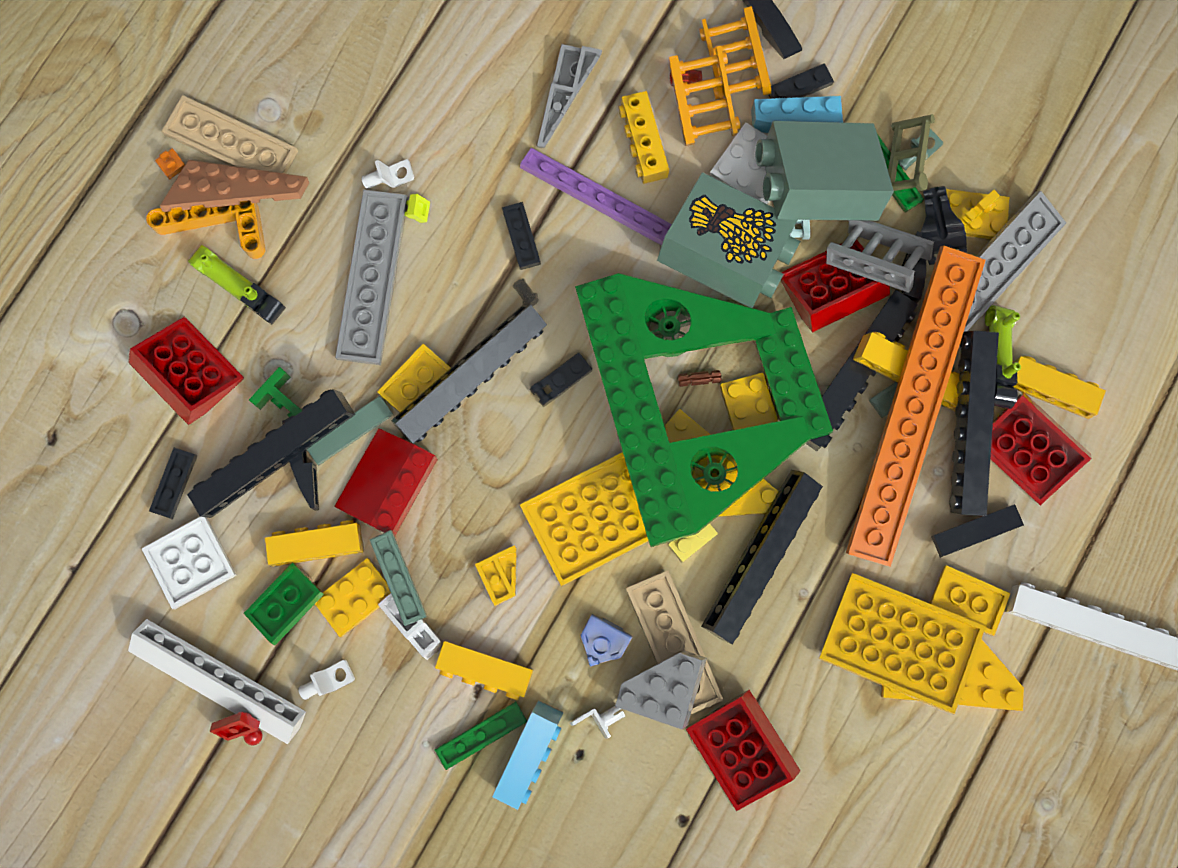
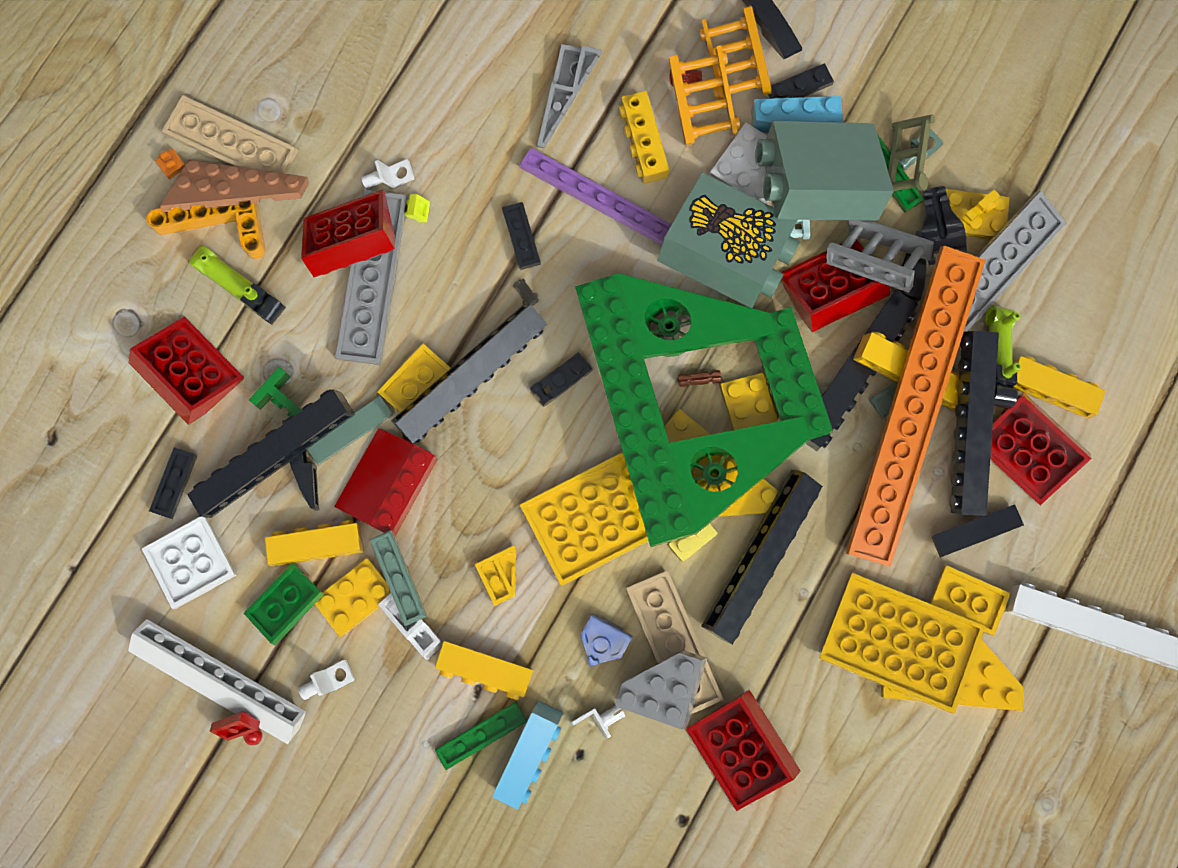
none -> red slope [301,189,395,278]

